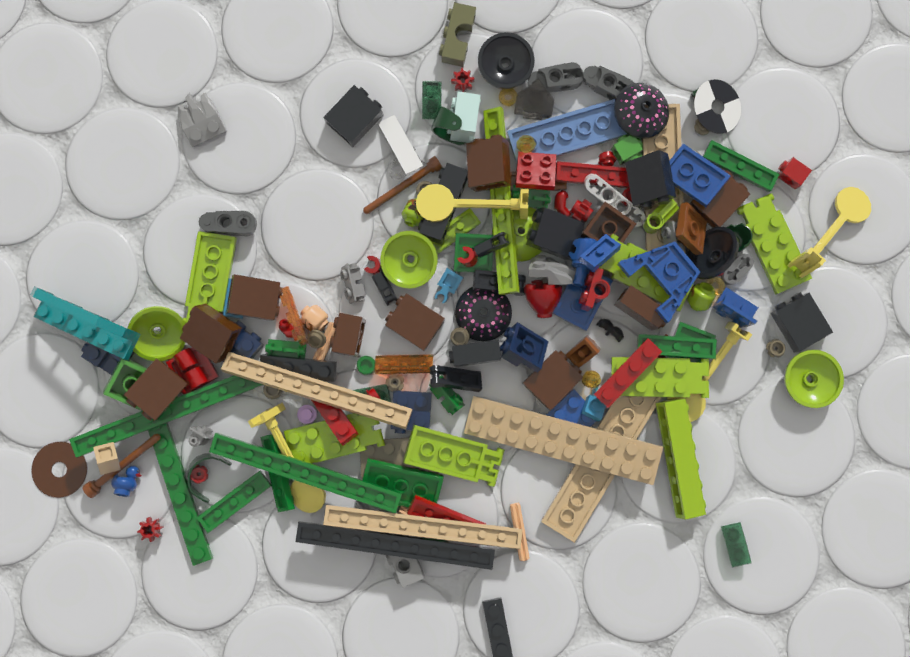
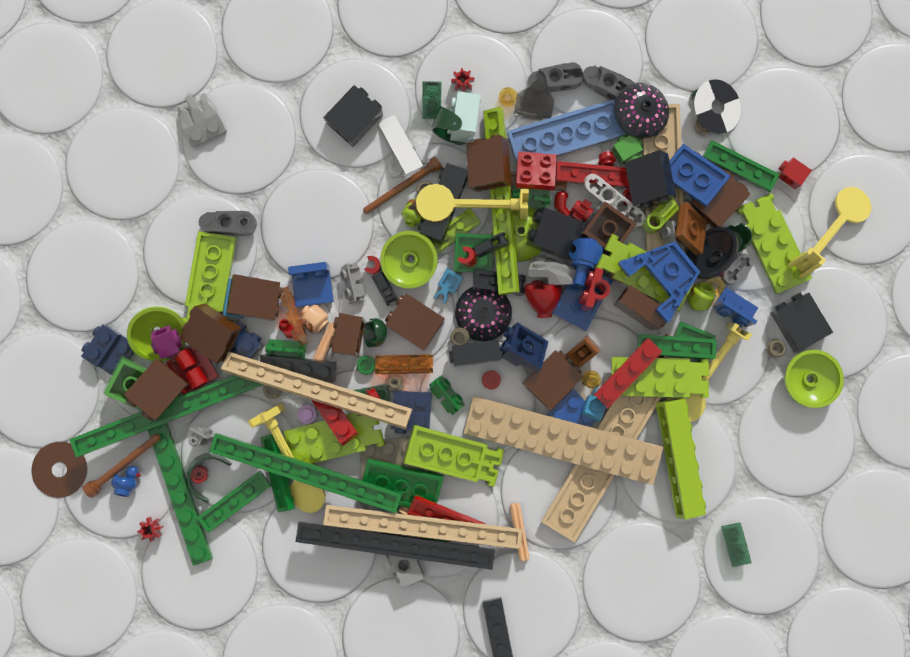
teal plate [30,286,141,361] -> none
tan brick [93,442,121,475] -> none
dark tan plate [307,330,326,348] -> none
black plate [429,365,482,392] -> none
olive arch [439,2,476,67] -> none
black dish [478,32,535,89] -> none
clear yellow plate [516,135,536,153] -> none
blue plate [579,234,621,272] -> none
black piece [596,319,624,342] -> none
none -> magenta brick [151,325,183,359]
none -> blue bracket [288,262,334,307]
none -> dark green hair [364,318,387,348]
none -> red tile [482,370,501,390]

